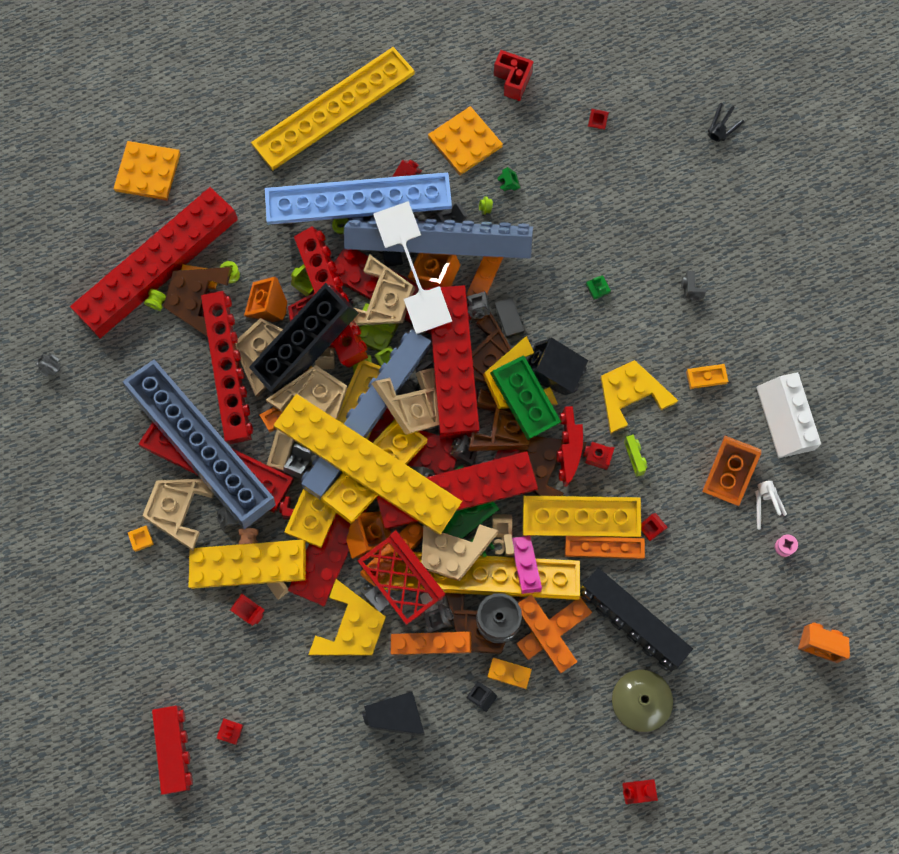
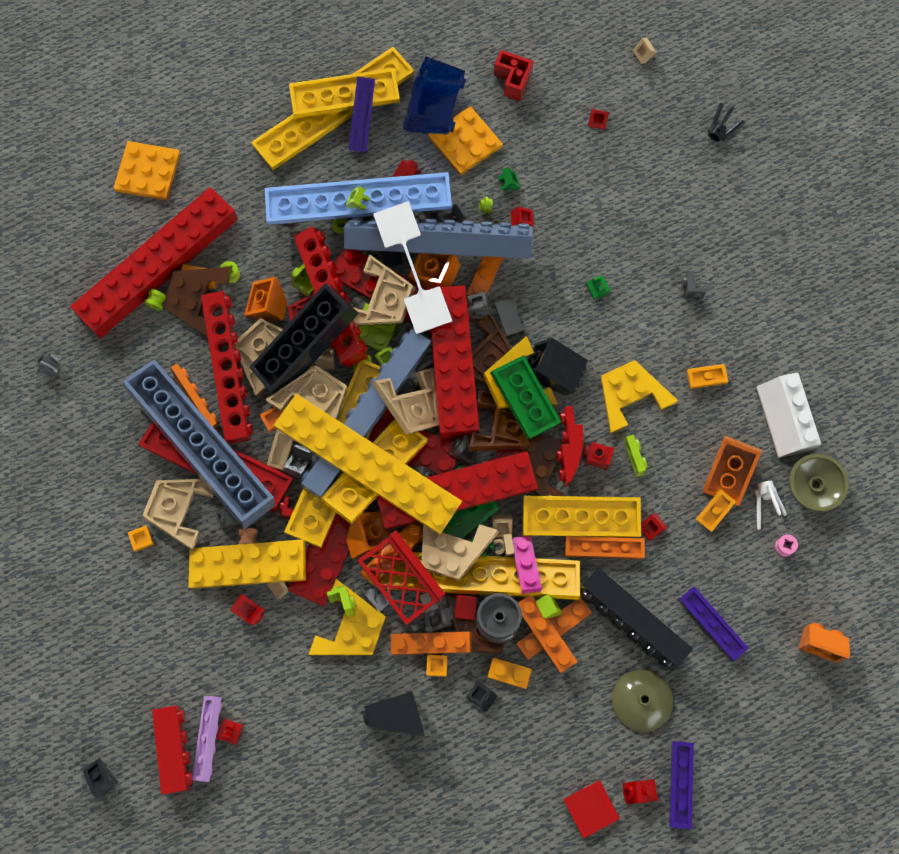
none -> black slope [83,758,118,799]
none -> orange plate [171,363,219,431]
none -> lavender plate [192,696,222,782]
none -> yellow plate [289,68,400,118]
none -> lime bracket [327,586,356,617]
none -> lime tile [345,186,370,210]
none -> dark purple plate [349,76,375,152]
none -> clear blue windscreen [402,56,466,135]
none -> light orange plate [426,655,447,677]
none -> red slope [455,595,477,620]
none -> red slope [510,206,534,227]
none -> lime slope [536,594,562,618]
none -> red tile [563,780,620,838]
none -> tan tile [632,38,657,64]
none -> dark purple plate [669,741,694,829]
none -> dark purple plate [679,586,749,662]
none -> light orange plate [695,489,736,532]
none -> olive dish [789,454,849,512]

